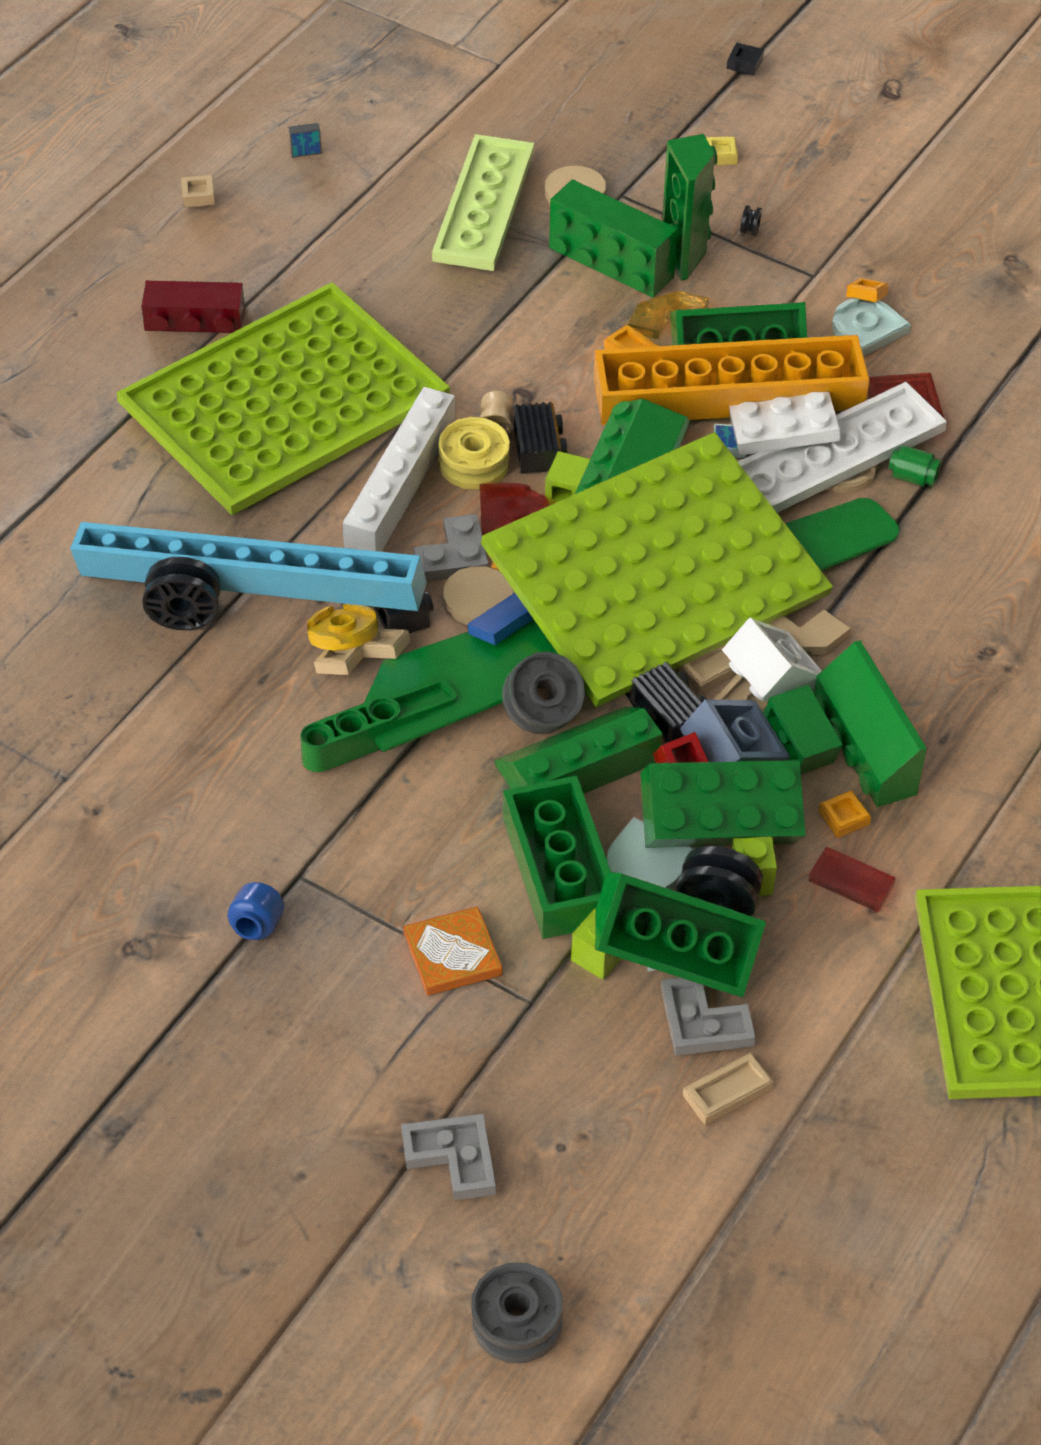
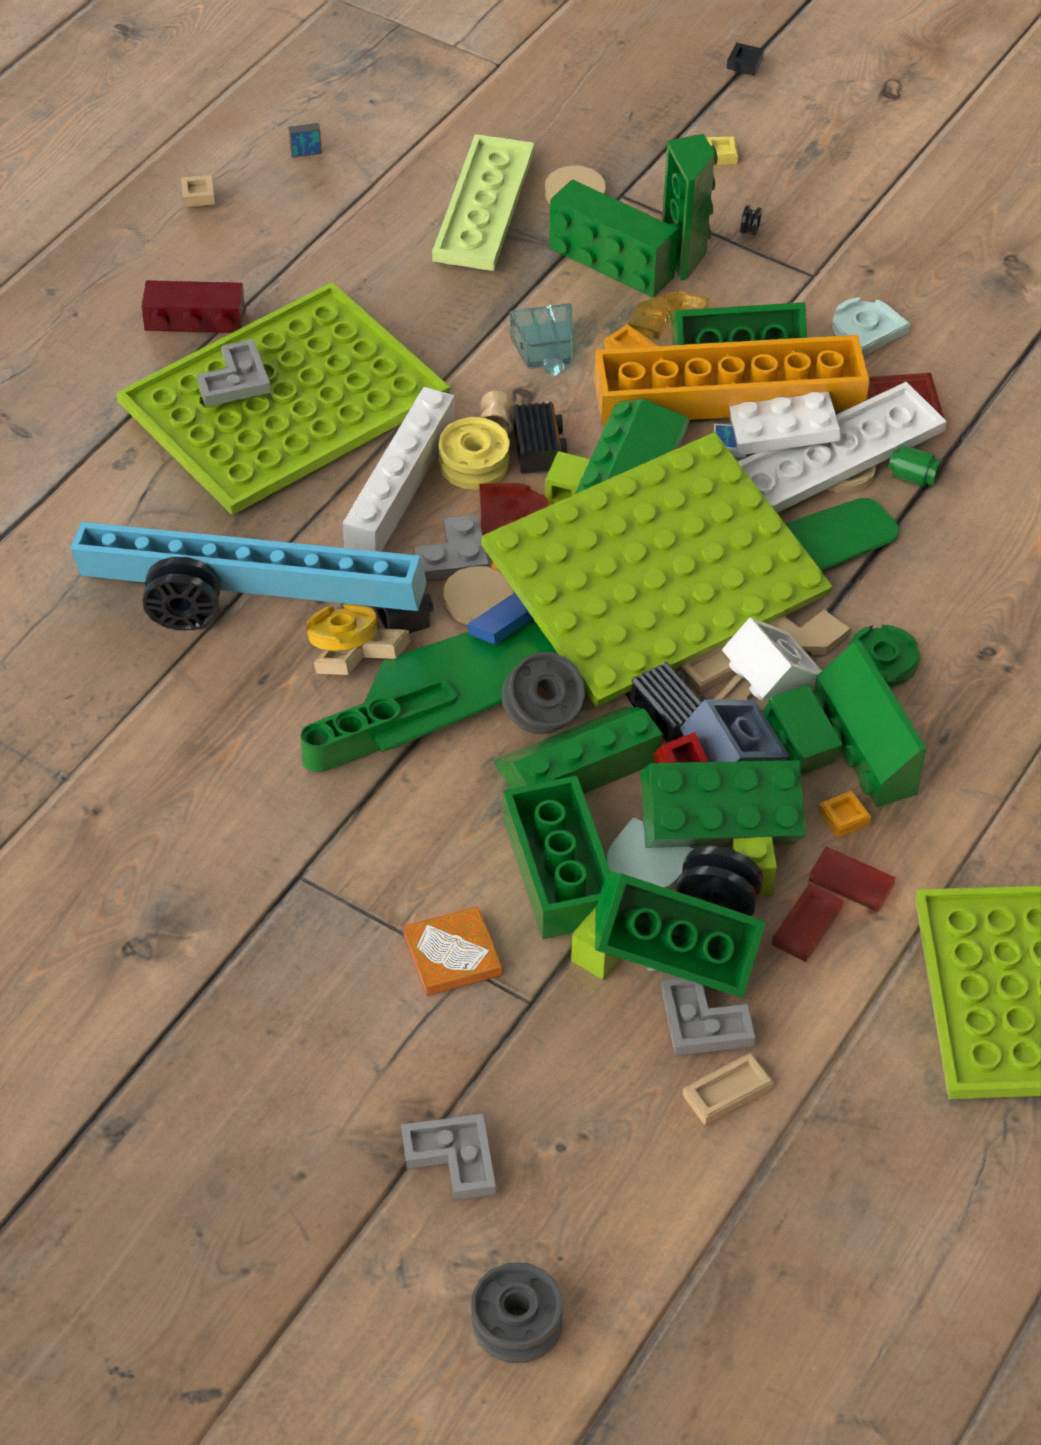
blue head [227,882,285,940] -> none
light orange tile [846,278,889,302] -> none
none -> light grey plate [197,339,271,407]
none -> clear light blue torso [510,303,573,375]
none -> clear red tile [771,883,844,962]
none -> green tile [849,624,920,687]

